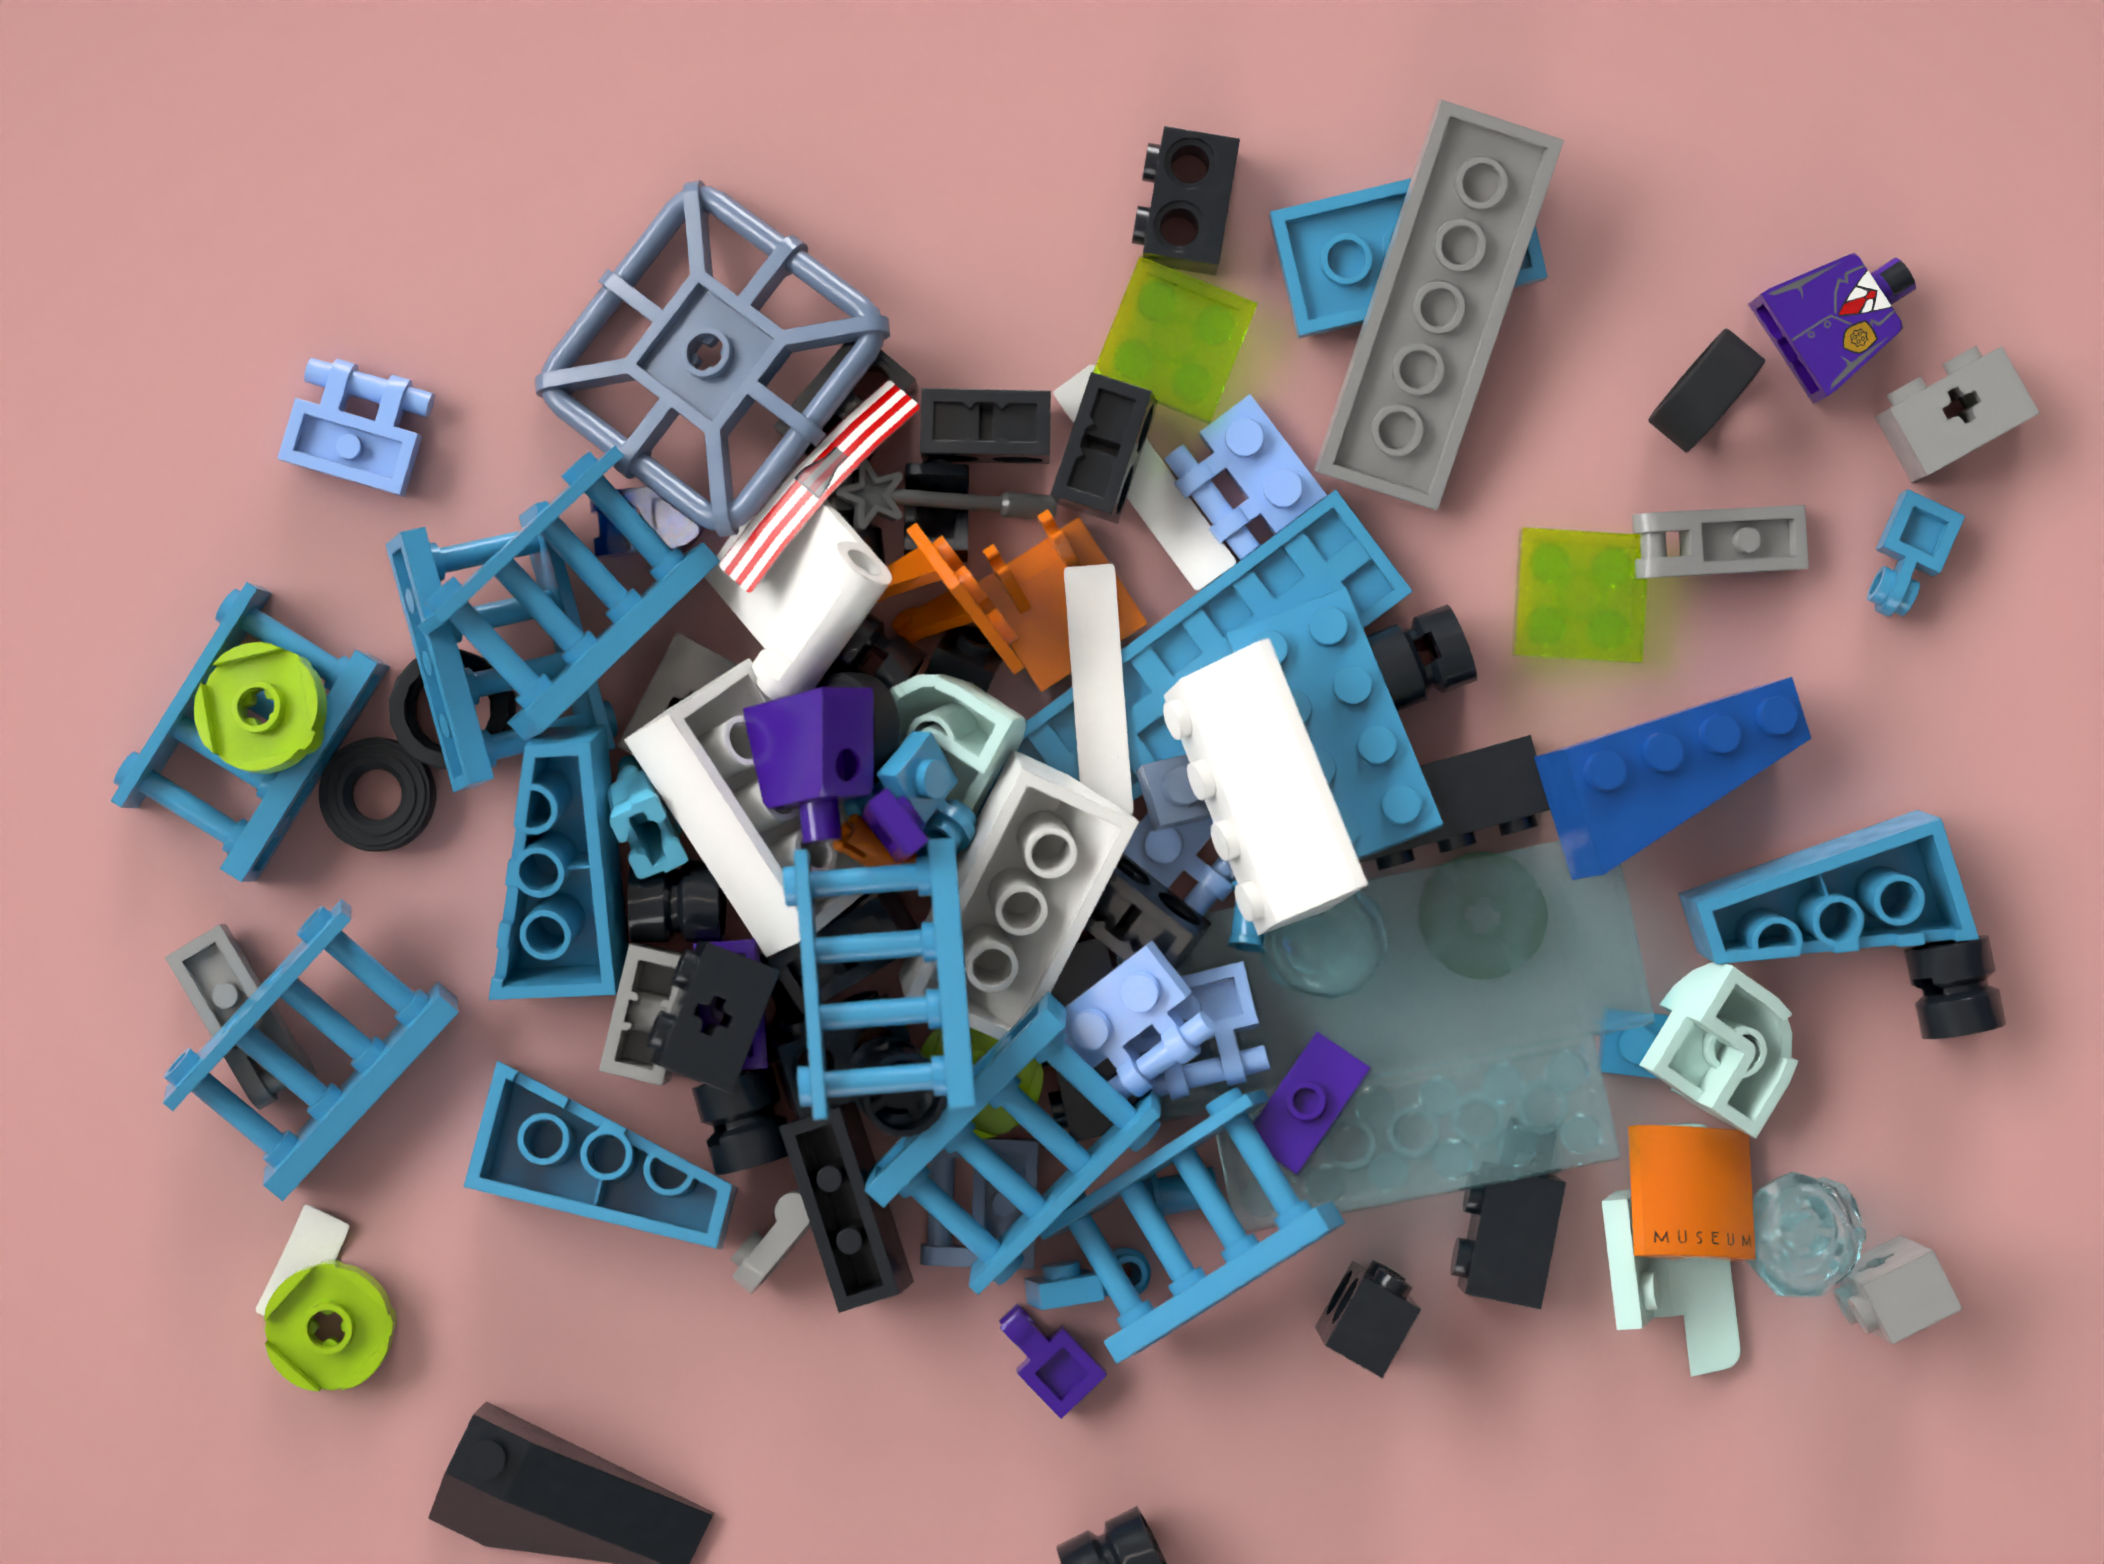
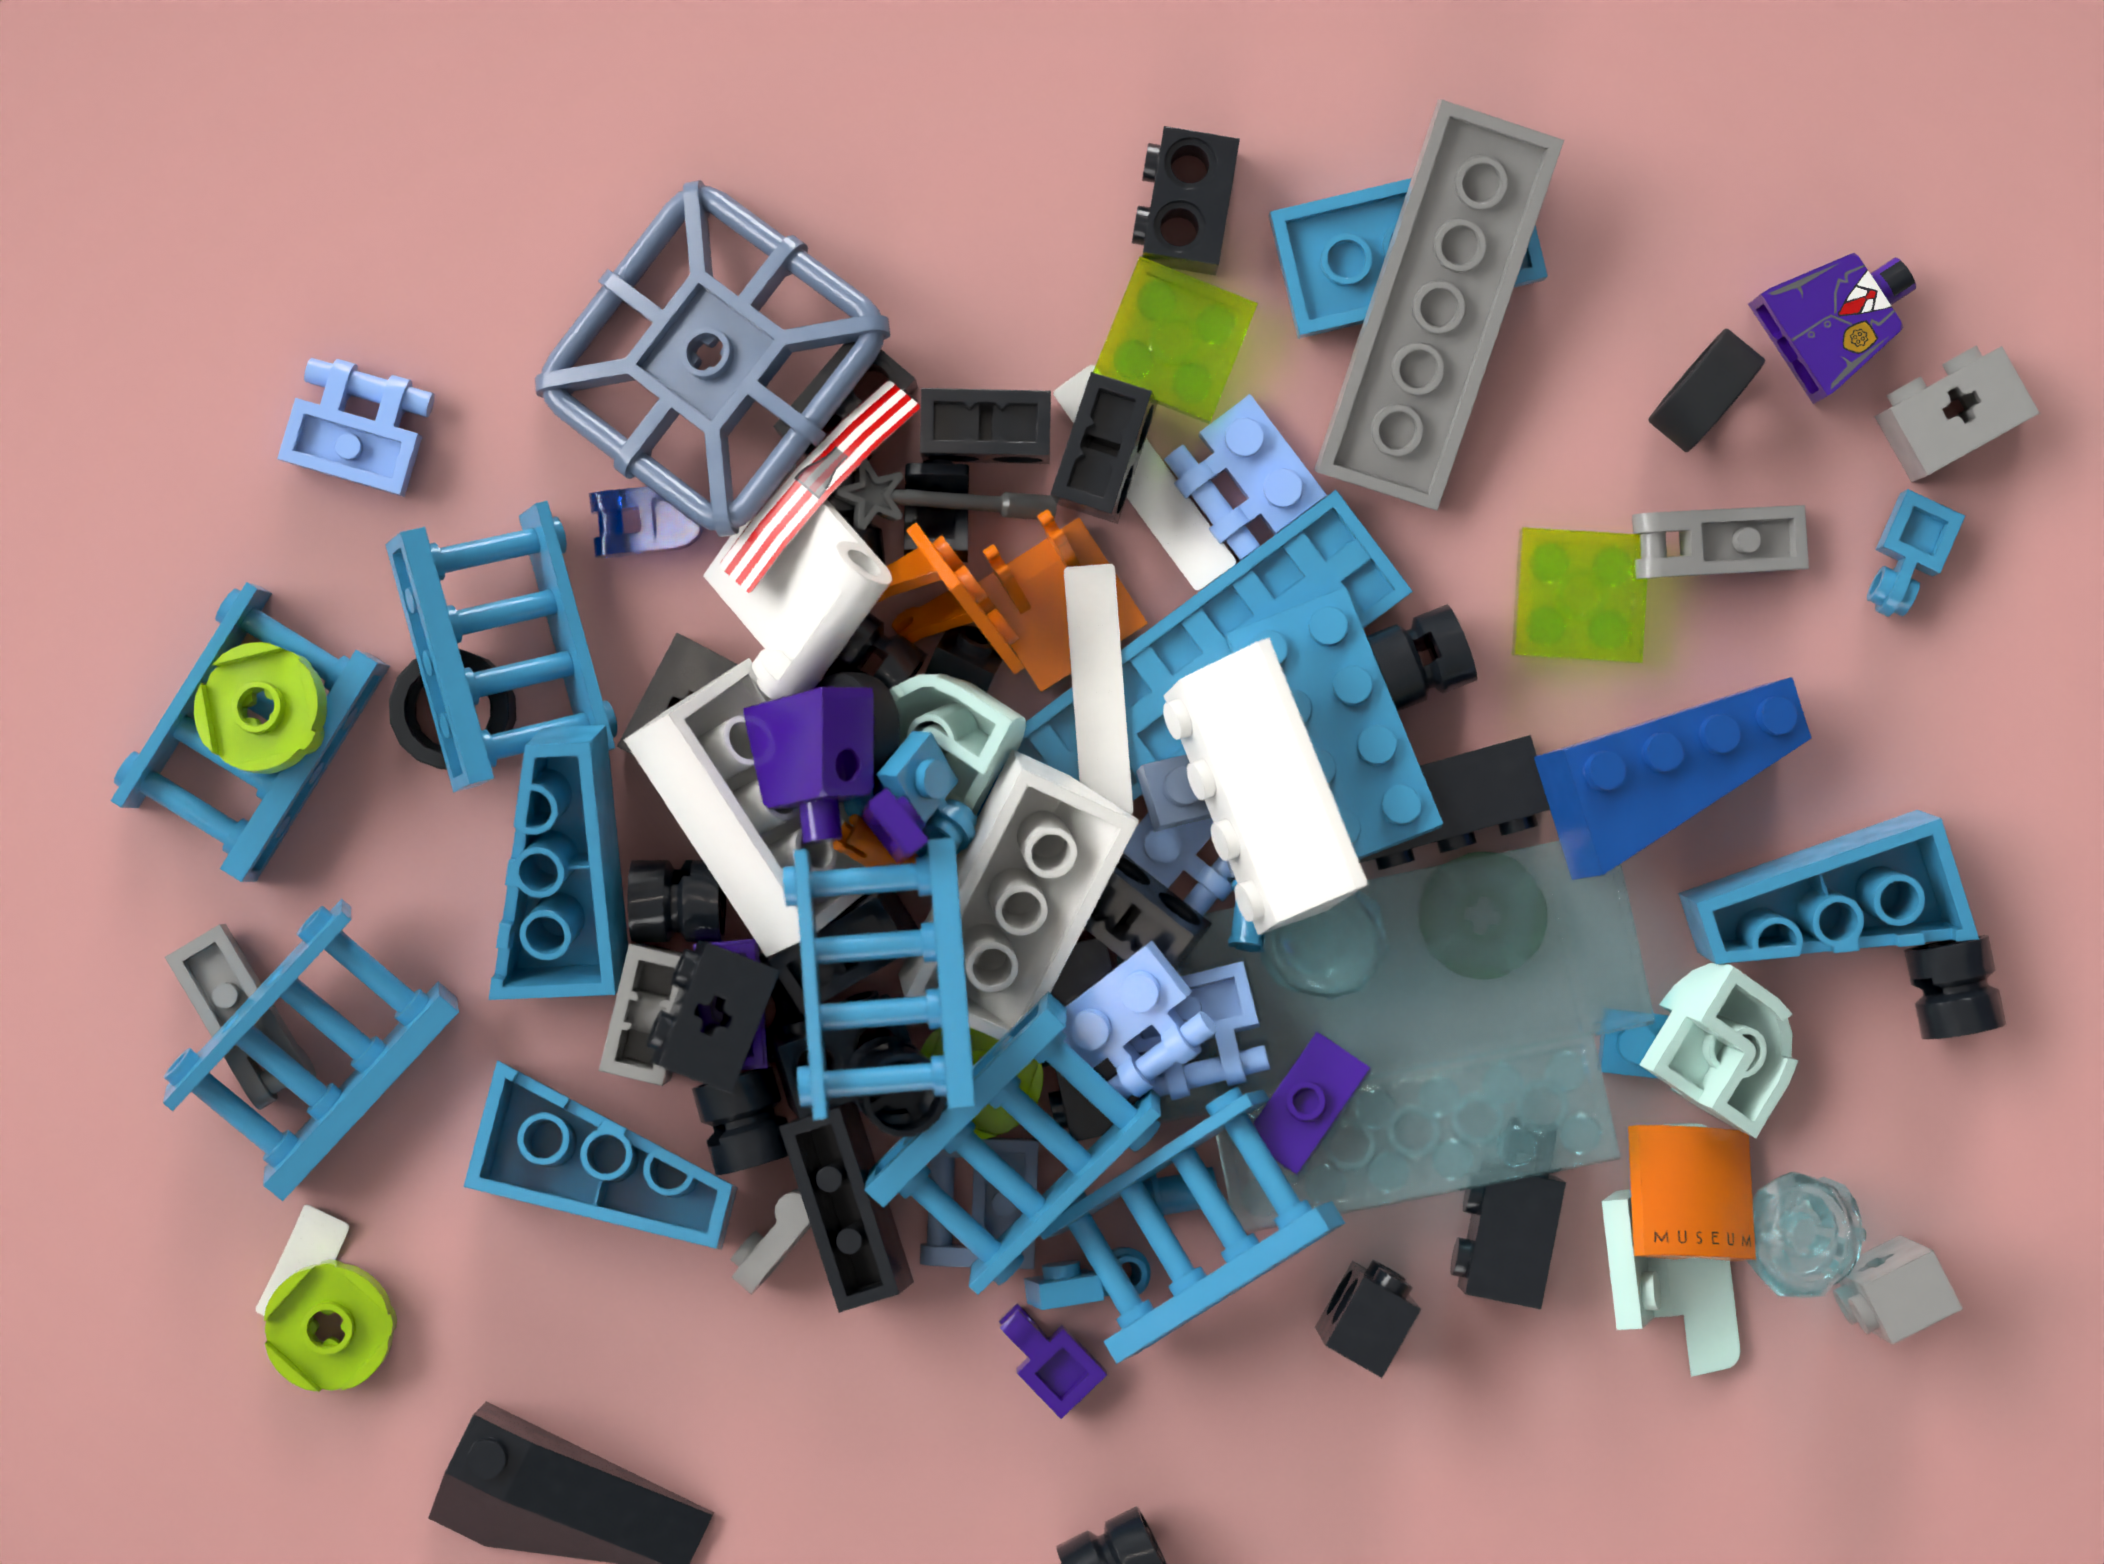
black tyre [319,737,436,852] -> none
dark azure fence [417,446,720,741] -> none
medium azure animal [607,755,688,879] -> none

